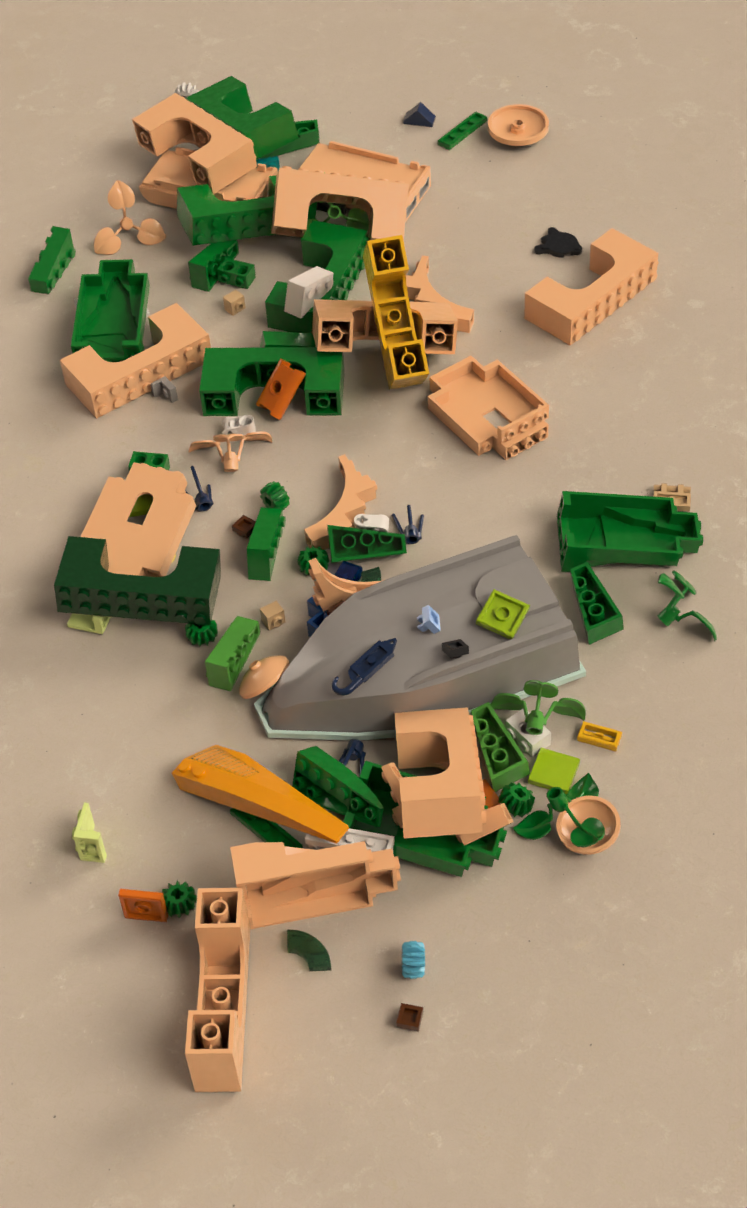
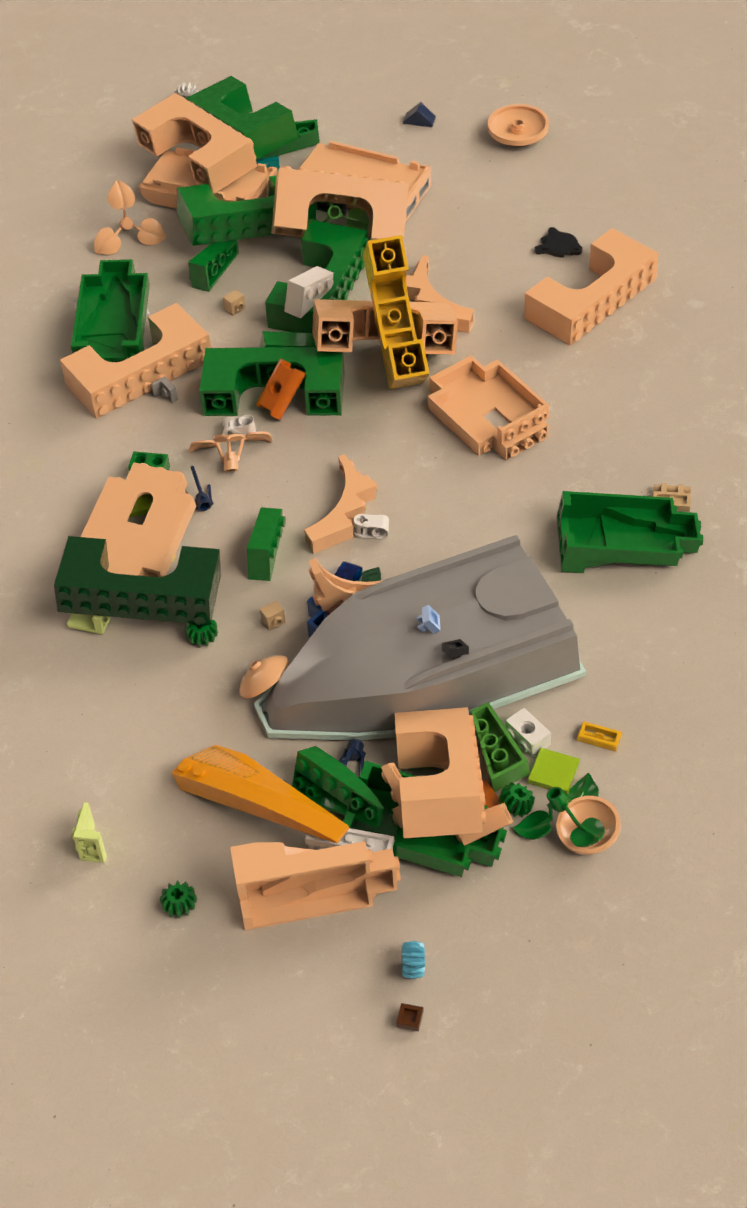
green wedge [28,226,76,295] -> none
orange tile [118,889,168,922] -> none
light nougat arch [185,888,250,1092] -> none
bright green wedge [205,616,260,692] -> none
green brick [217,257,256,289] -> none
green tile [230,808,303,848] -> none
reddish brown plate [232,515,256,538] -> none
green gear [260,481,290,510] -> none
clear green tile [287,930,332,971] -> none
green gear [297,546,330,576] -> none
green wedge [327,525,407,562] -> none
dark blue plate [331,638,397,696] -> none
dark blue plant [392,505,424,544] -> none
green tile [438,111,487,150] -> none
lime tile [476,589,530,640] -> none
bright green plant [490,680,586,735] -> none
green wedge [570,562,624,645] -> none
green plant [657,570,717,642] -> none

